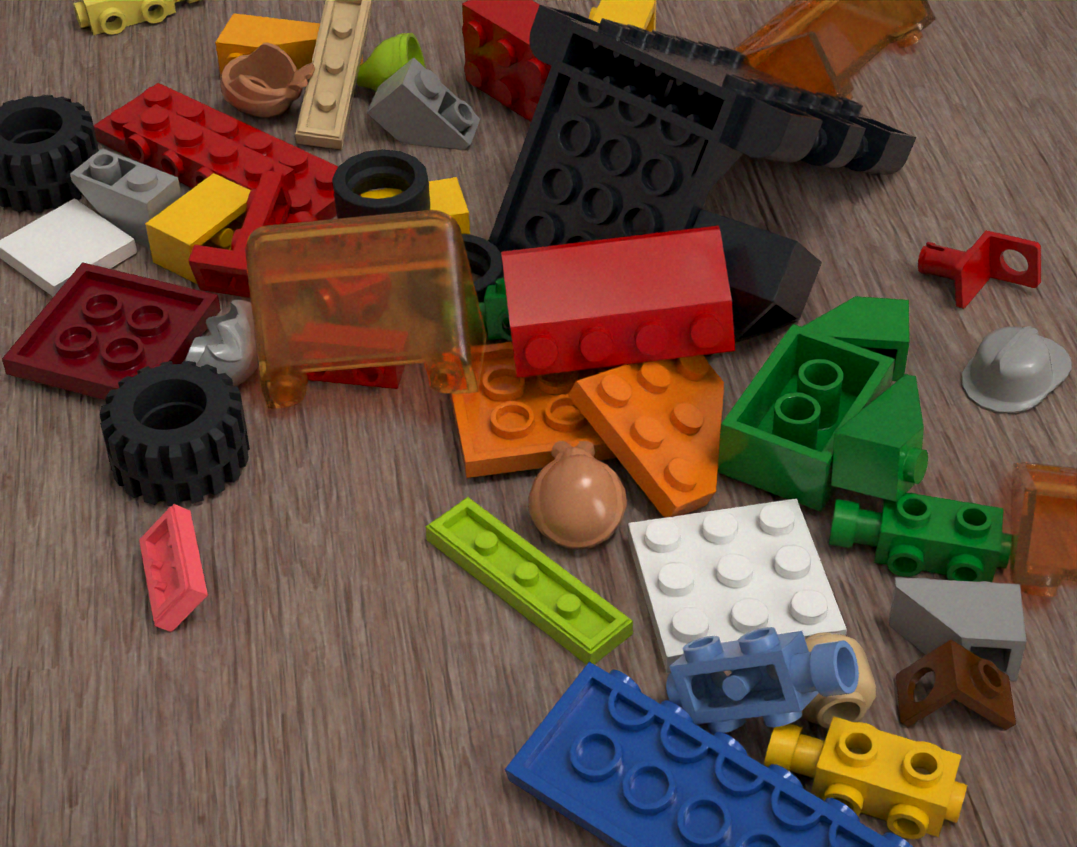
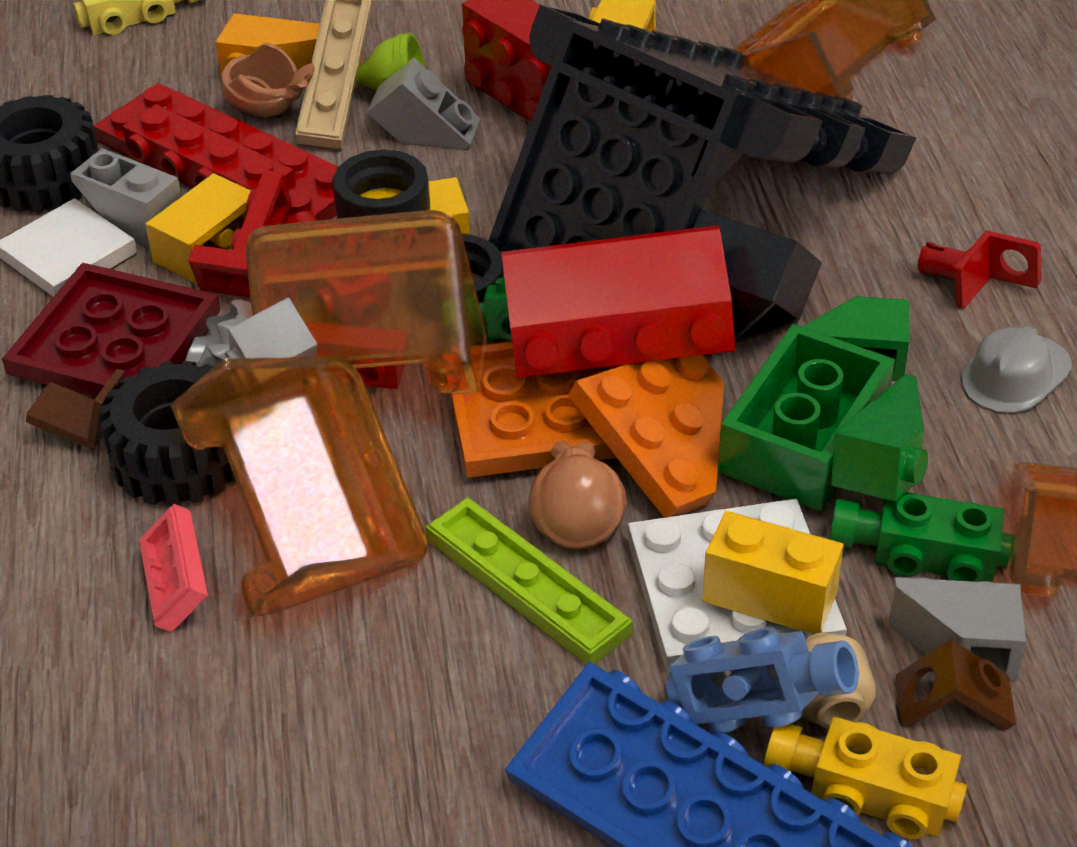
none -> reddish brown bracket [26,368,125,450]
none -> clear orange windscreen [171,357,428,617]
none -> light grey slope [225,297,317,410]
none -> yellow brick [702,510,844,635]

